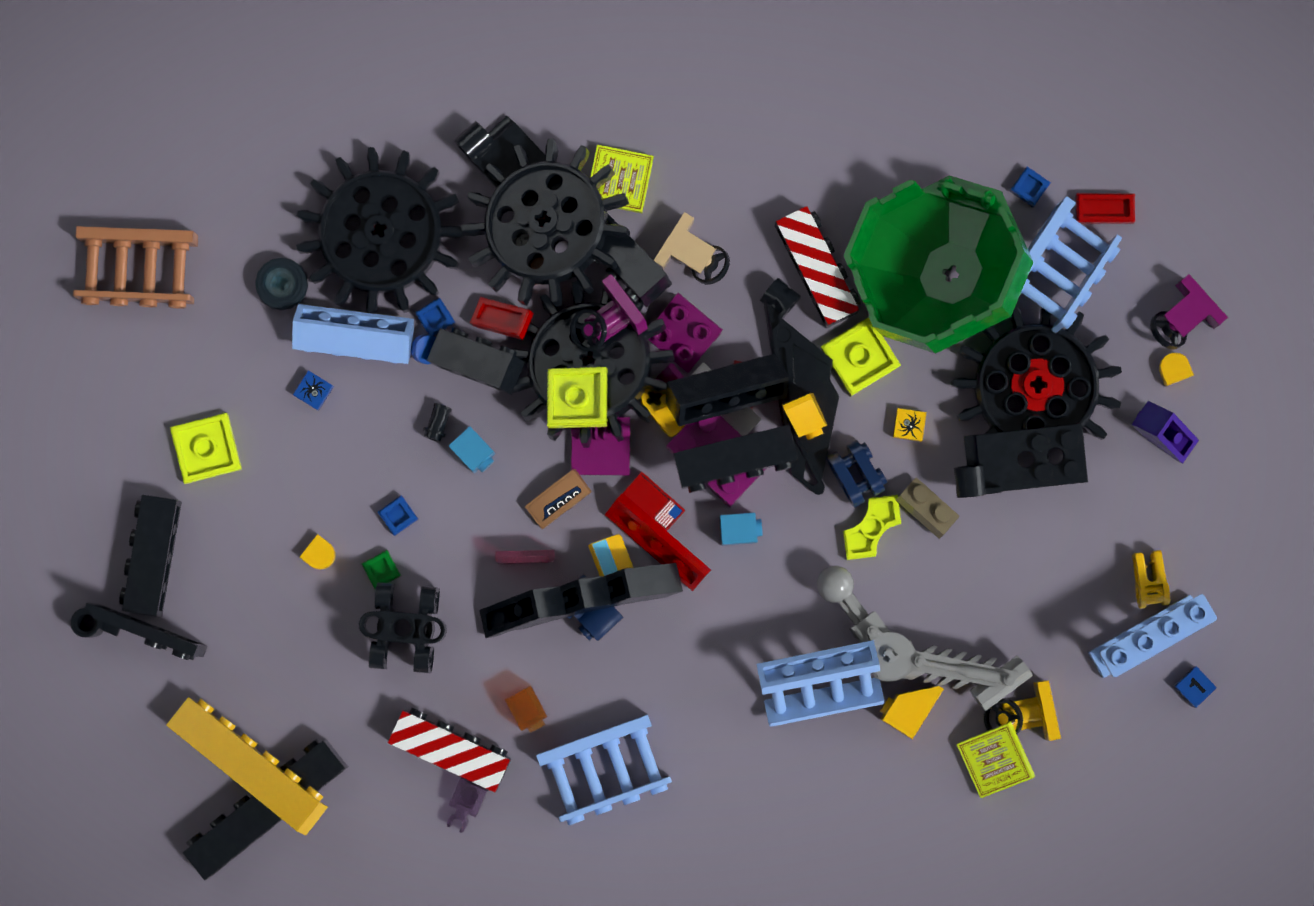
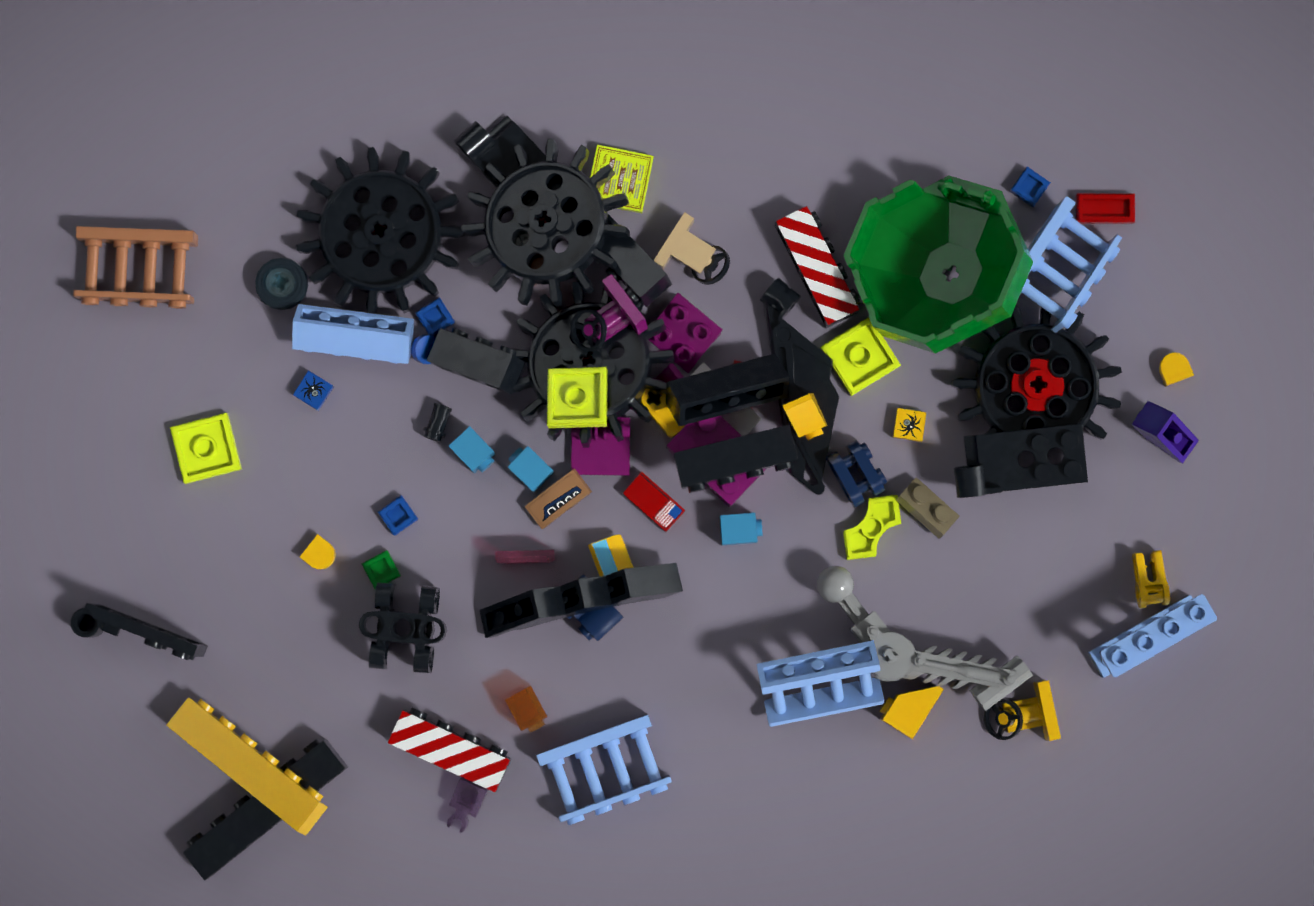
black brick [119,495,182,617] -> none
red tile [470,297,534,340] -> none
red plate [604,493,711,591] -> none
neon yellow tile [957,722,1035,798] -> none
magenta piece [1150,274,1228,350] -> none
blue tile [1174,666,1217,708] -> none
none -> dark azure brick [508,446,554,493]

